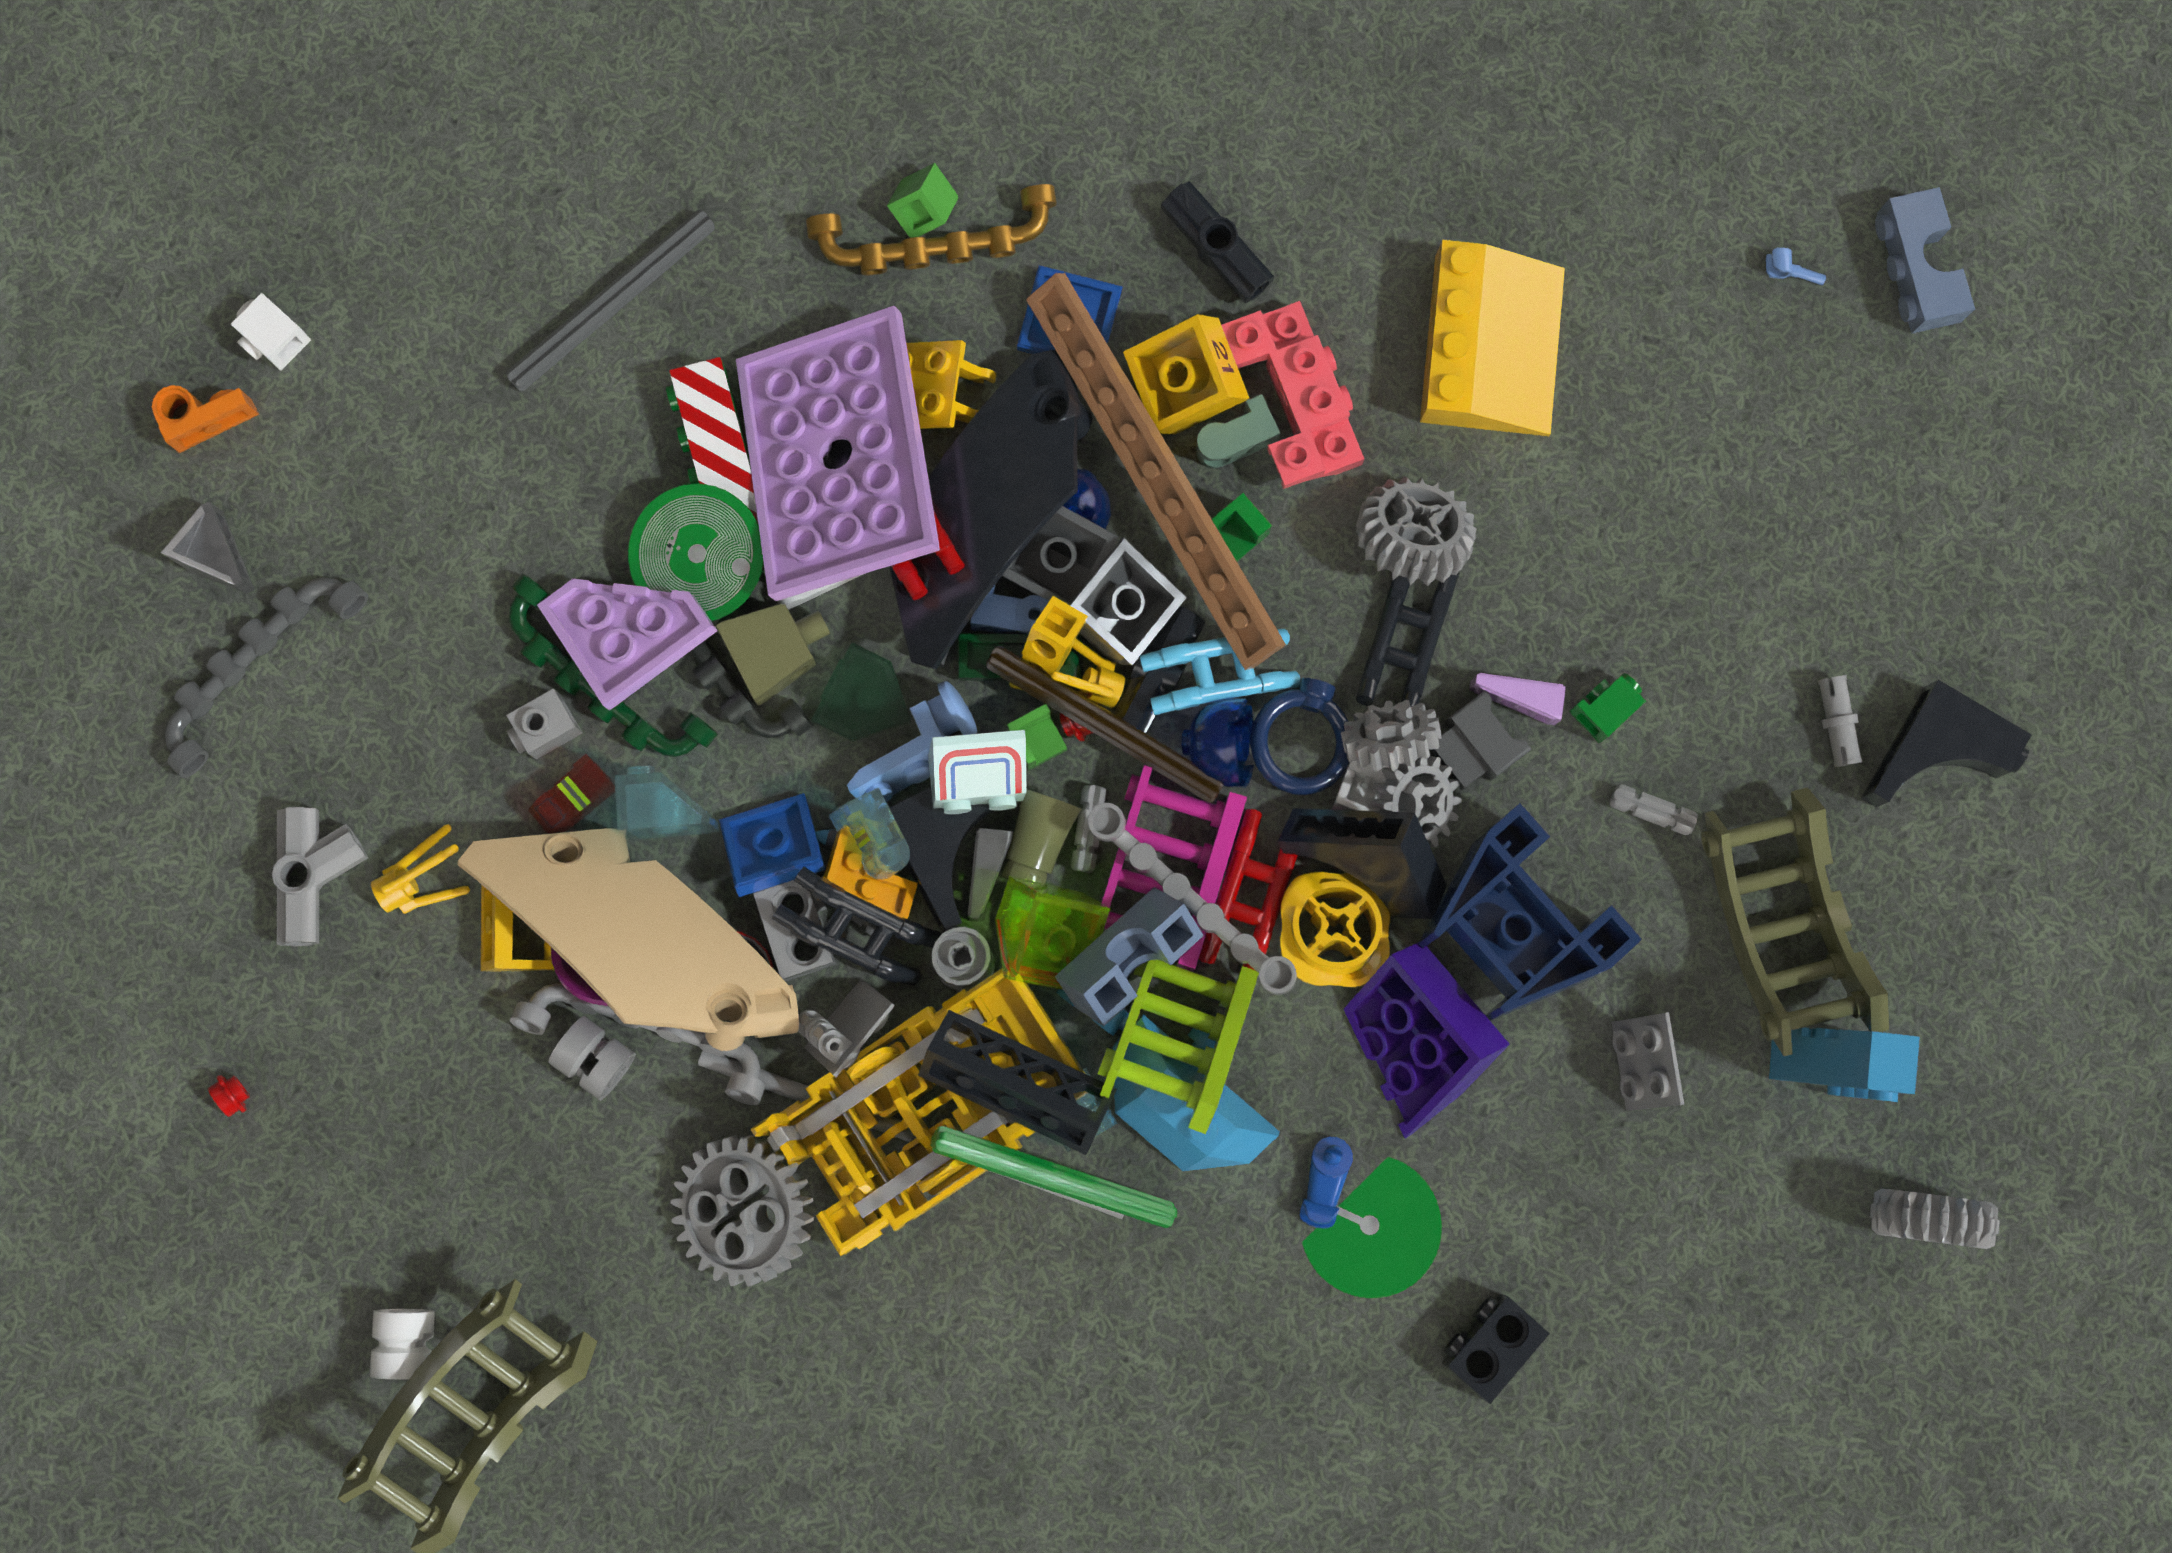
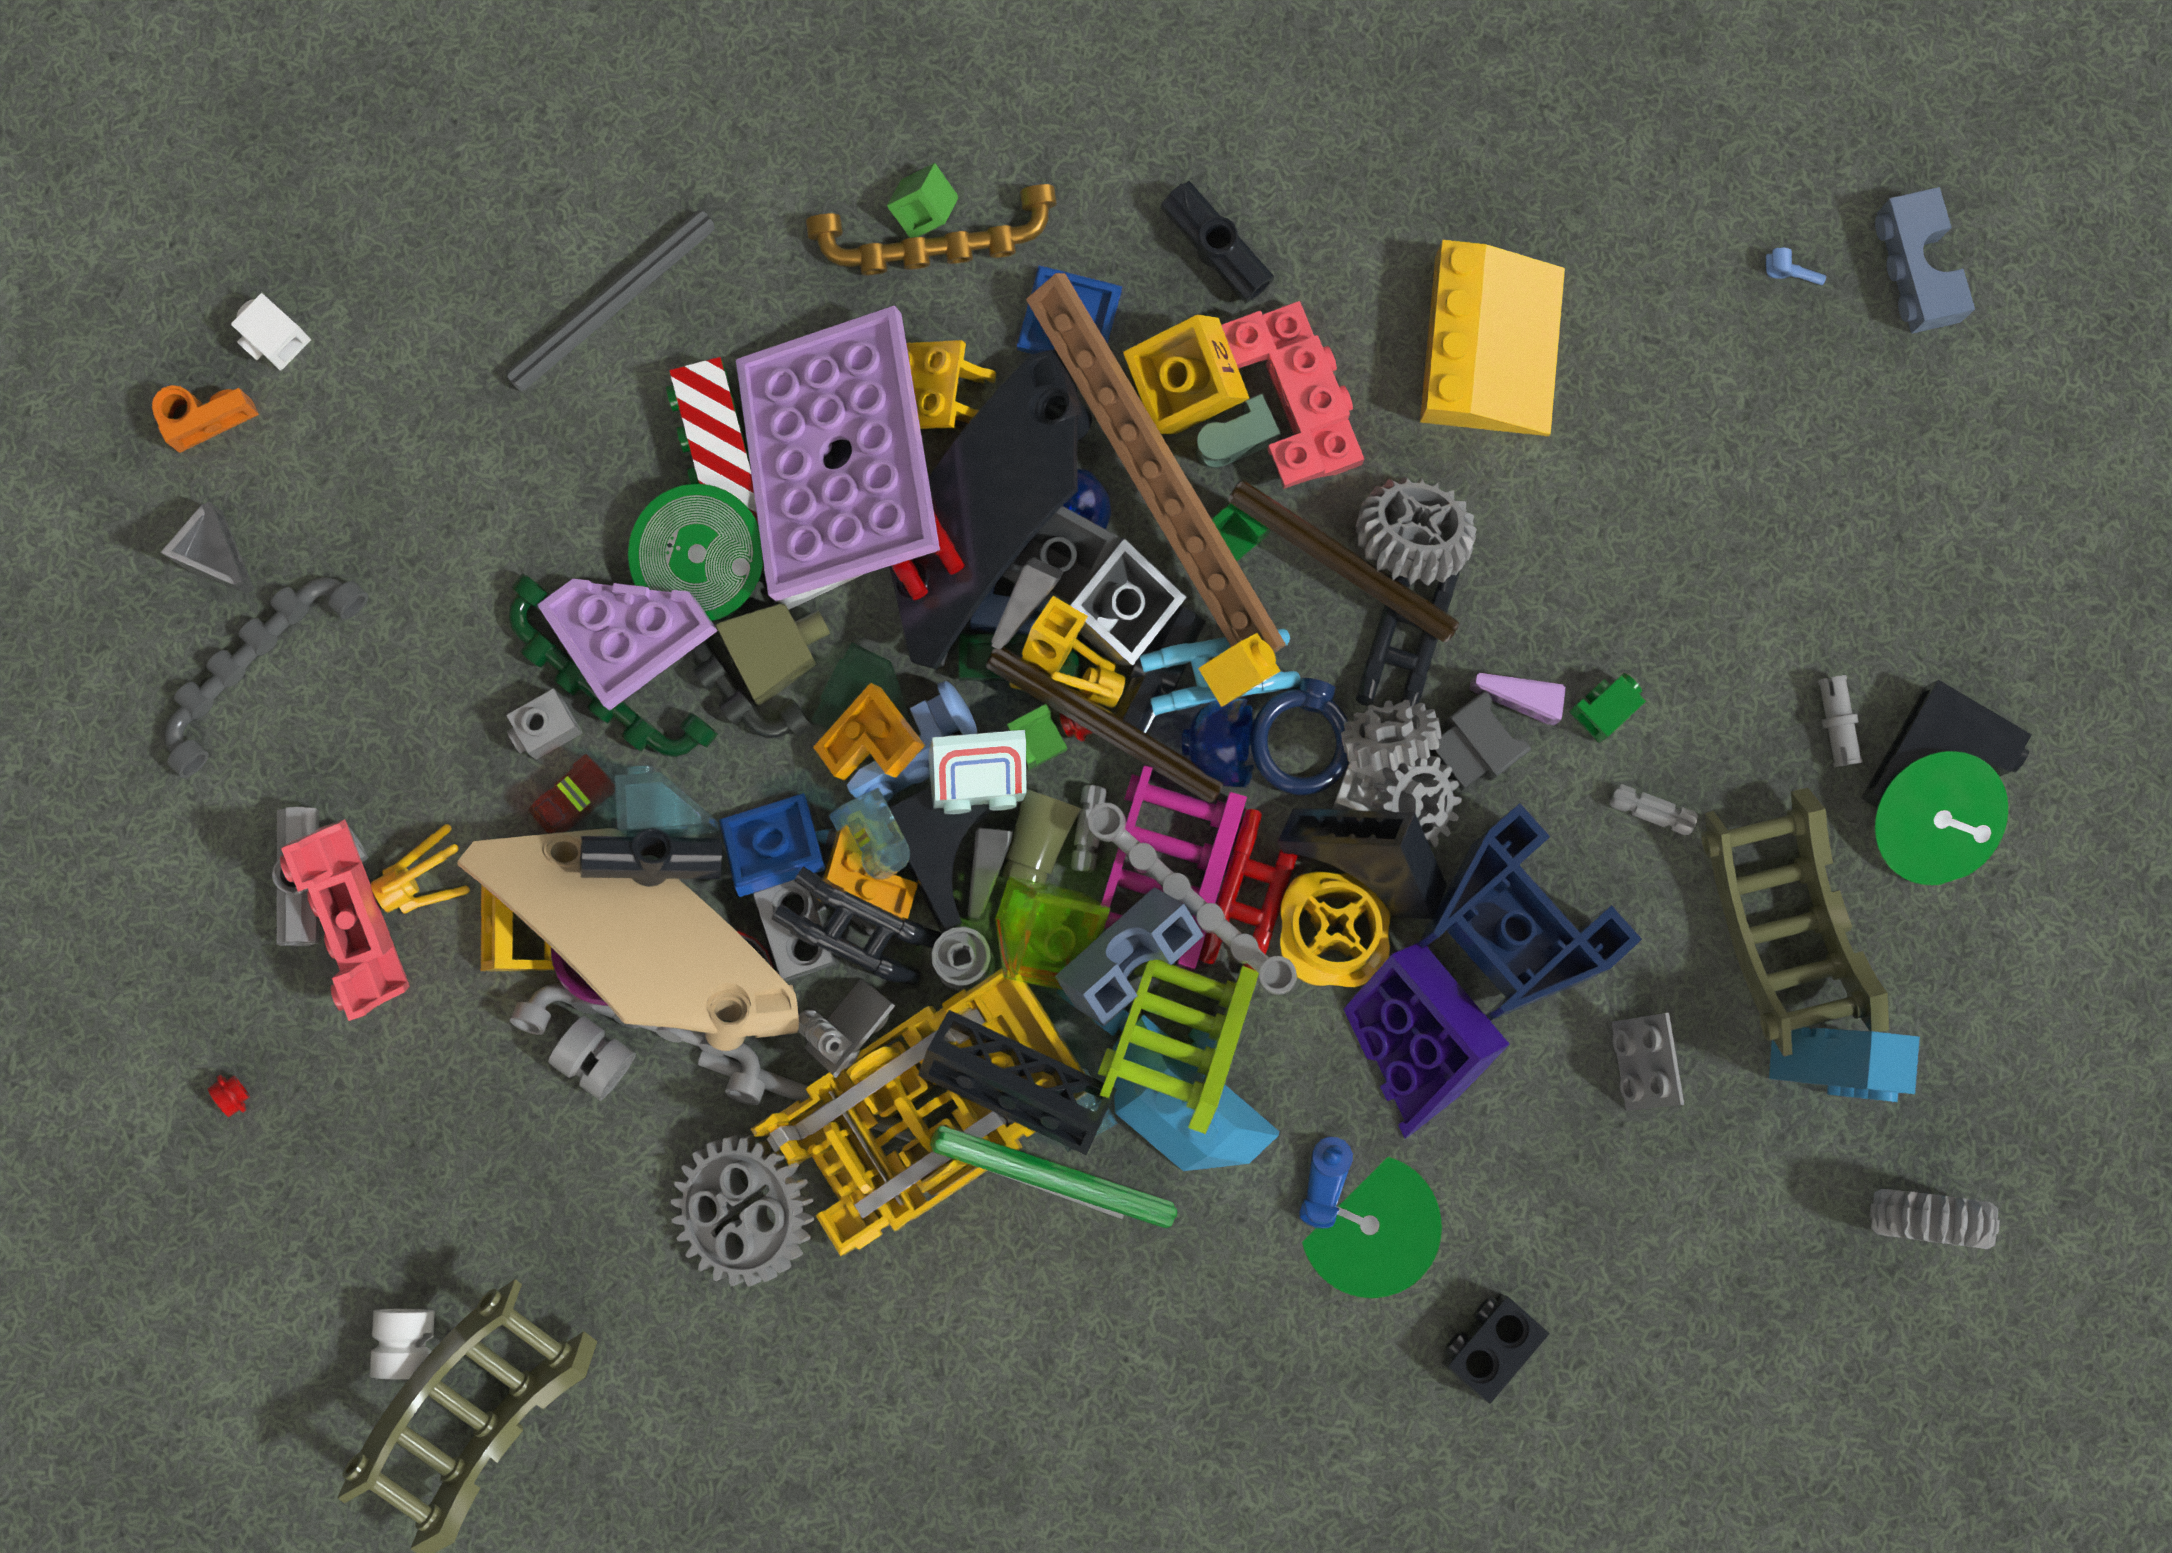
none -> coral bracket [280,819,410,1021]
none -> black piece [580,828,722,887]
none -> light orange plate [813,683,925,781]
none -> flat silver slope [991,557,1063,650]
none -> yellow brick [1198,633,1281,707]
none -> dark brown axle [1228,480,1459,642]
none -> green piece [1875,751,2008,885]

